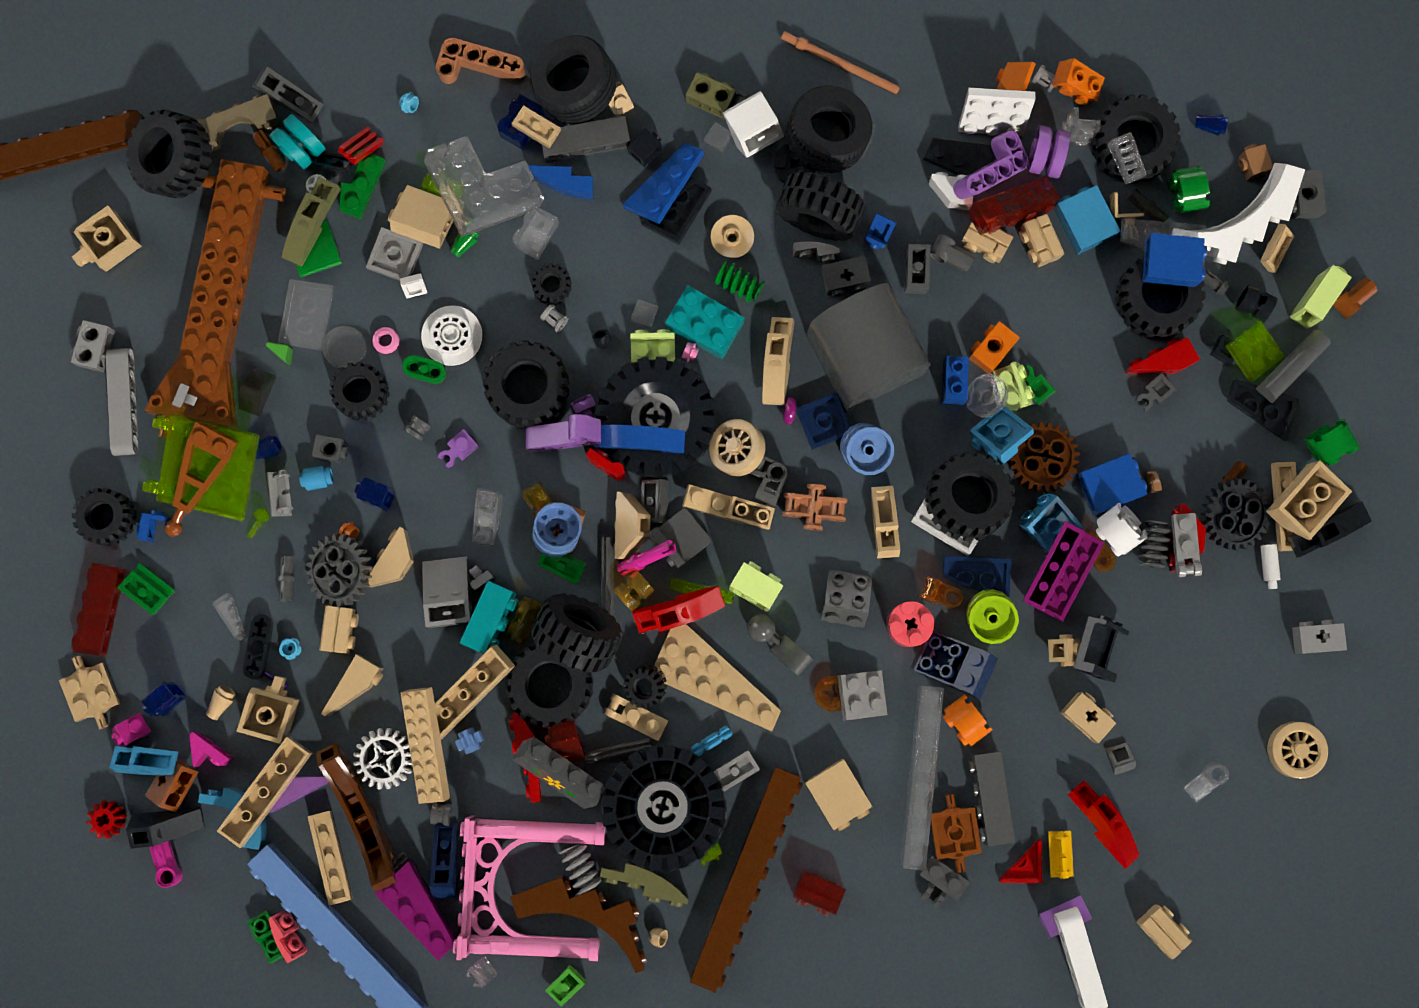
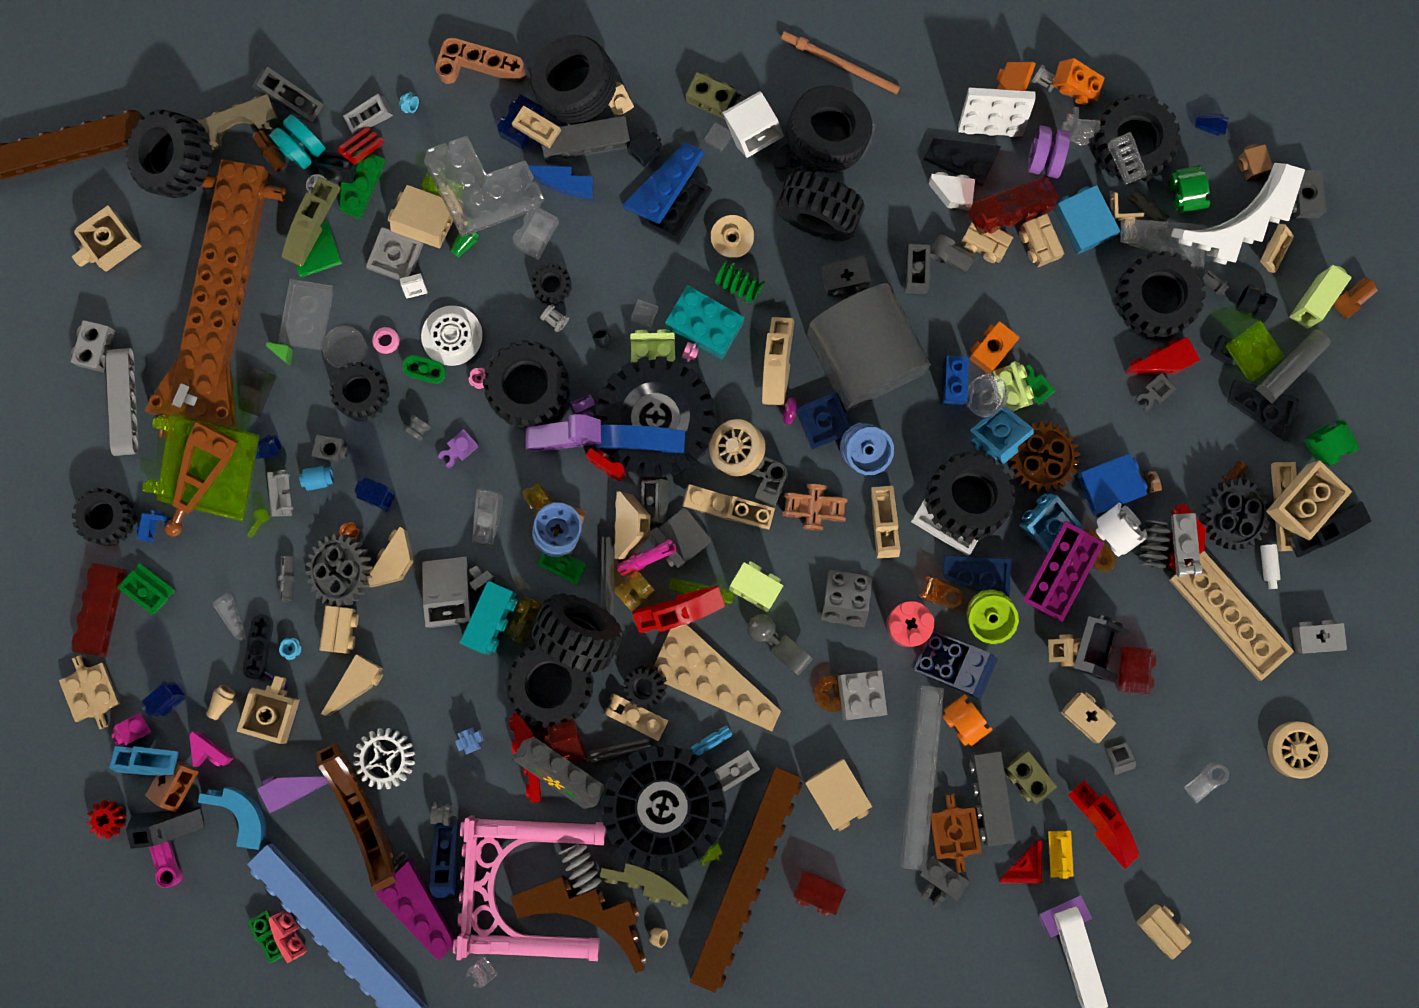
tan piece [217,736,312,848] -> none
tan plate [308,810,353,906] -> none
tan piece [401,687,450,804] -> none
tan piece [435,645,515,740] -> none
bright green slope [545,964,587,1007] -> none
light grey slope [792,242,840,263] -> none
blue bracket [864,213,897,249] -> none
medium lavender beam [953,130,1029,199] -> none
blue brick [1142,233,1207,287] -> none
none -> light grey slope [343,94,394,135]
none -> bright pink plate [468,368,486,389]
none -> olive brick [1004,750,1057,804]
none -> clear red brick [1118,647,1156,695]
none -> tan plate [1169,551,1294,681]

